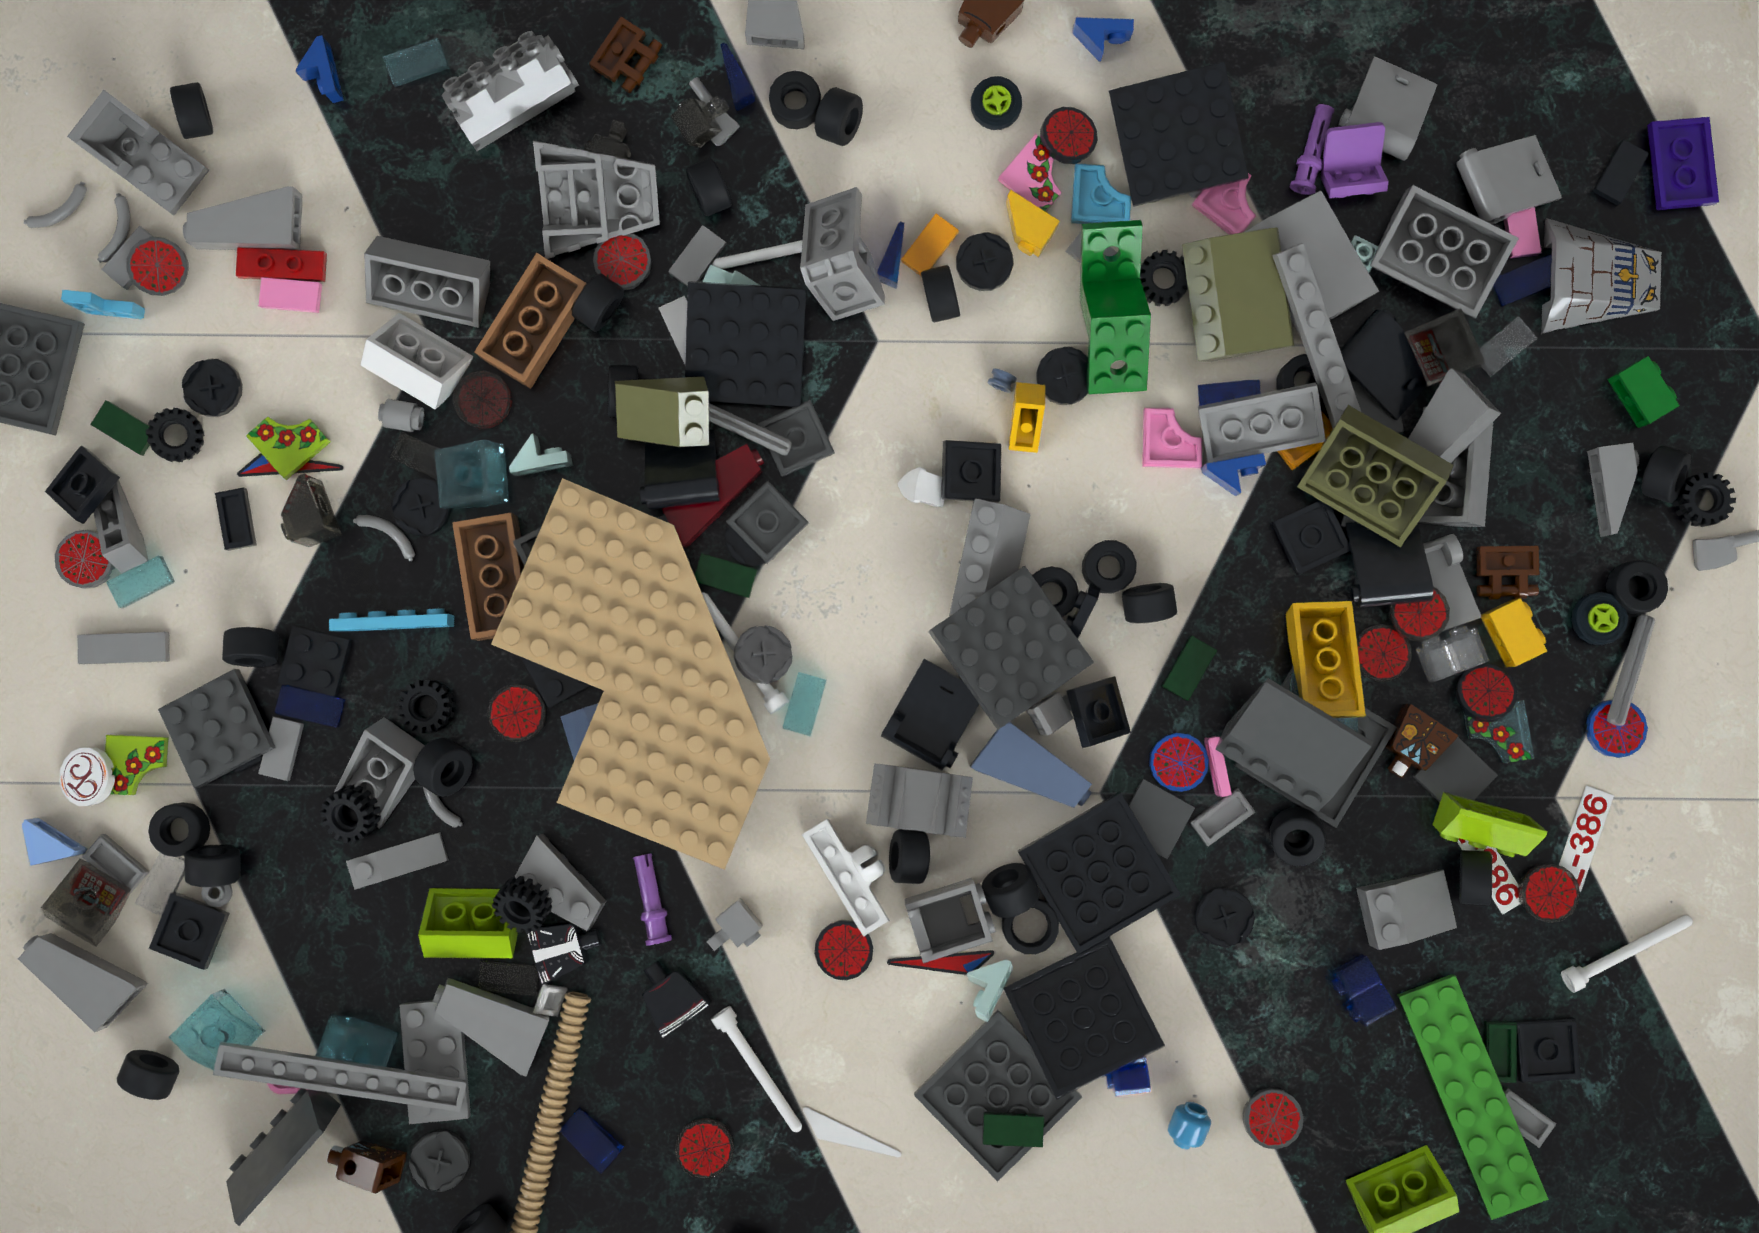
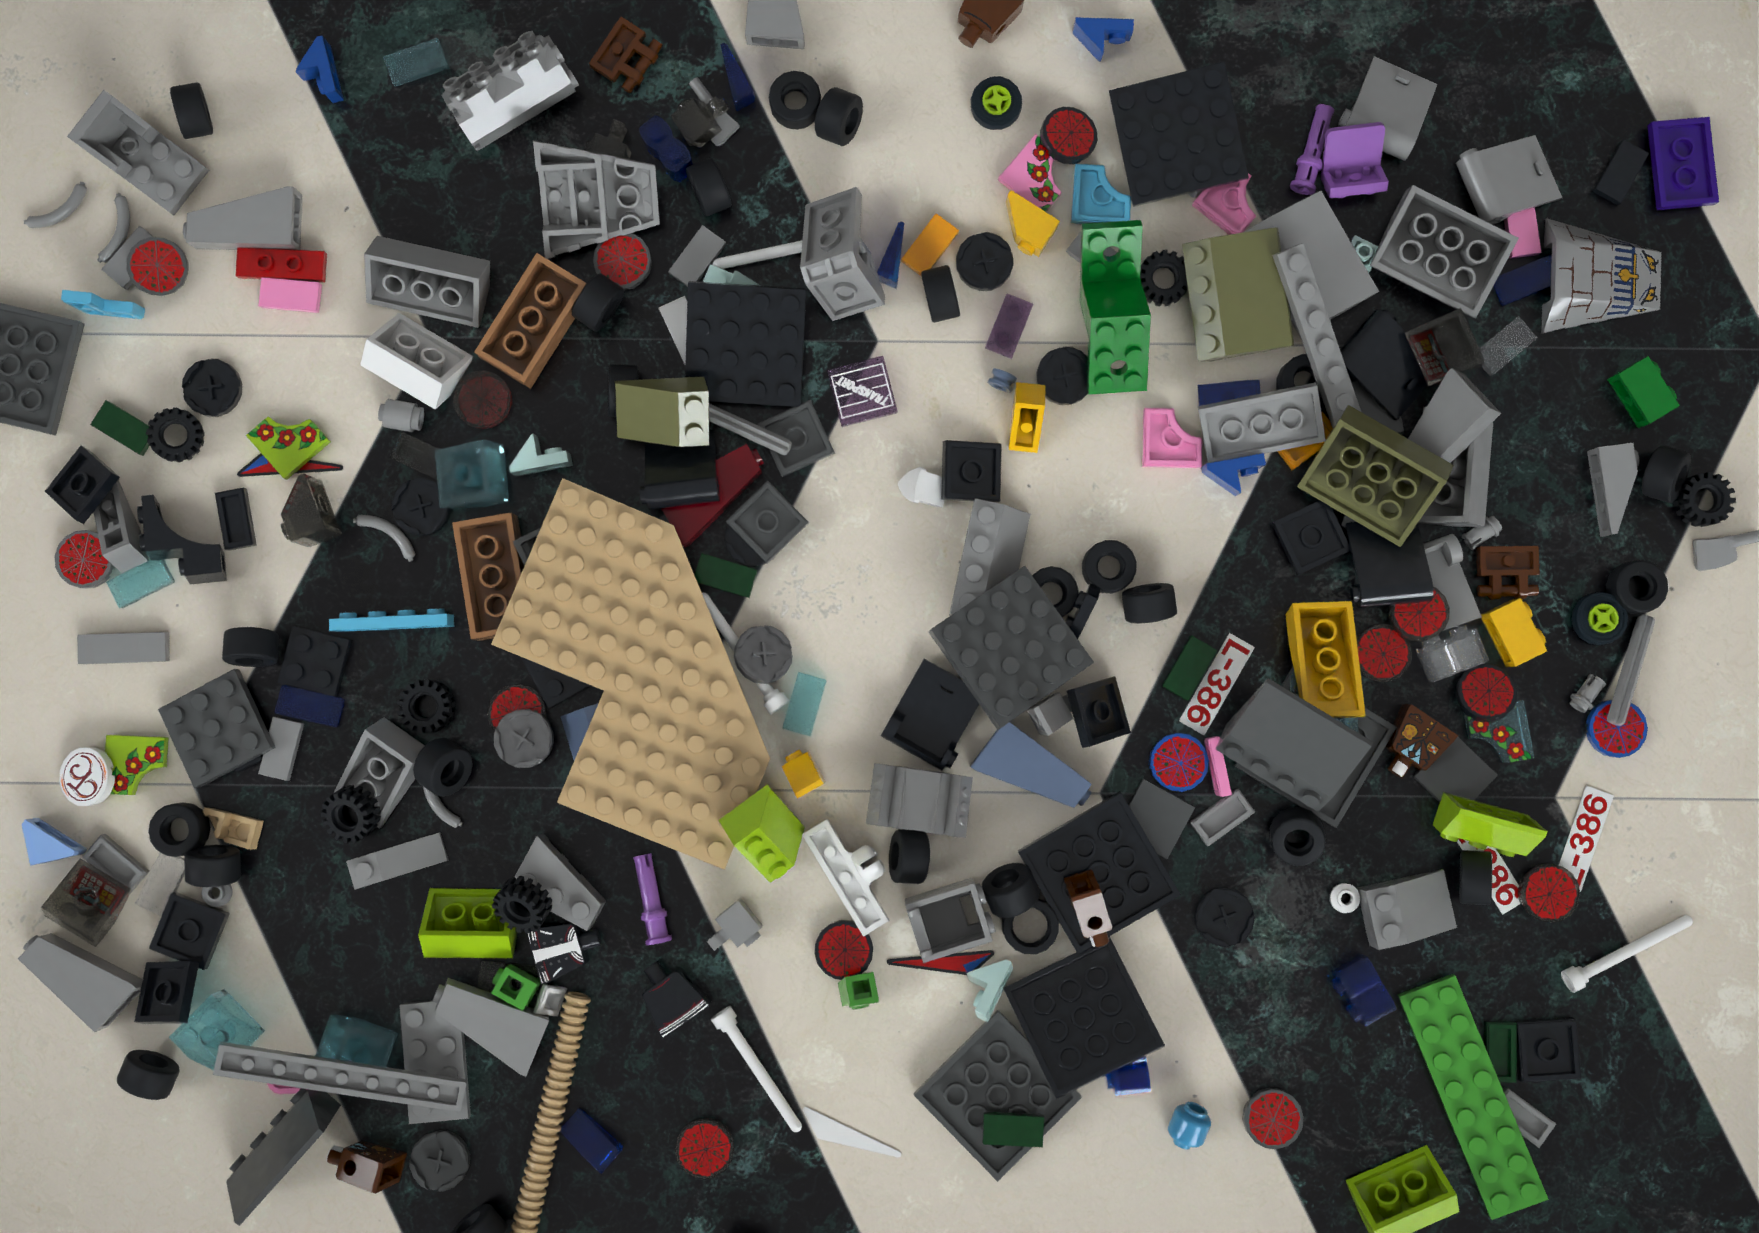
none -> black plate [134,961,199,1024]
none -> black arch [137,495,227,585]
none -> tan slope [203,807,264,850]
none -> bright green brick [491,964,541,1011]
none -> flat silver tile [494,710,554,768]
none -> clear blue brick [639,115,693,182]
none -> lime slope [718,784,805,883]
none -> yellow slope [782,749,825,799]
none -> clear purple tile [827,356,898,427]
none -> bright green brick [838,972,879,1010]
none -> clear purple slope [985,293,1034,359]
none -> reddish brown torso [1064,869,1113,947]
none -> white sticker [1179,633,1255,735]
none -> white plate [1330,883,1360,913]
none -> light grey pin [1462,516,1502,550]
none -> light grey pin [1570,674,1606,713]

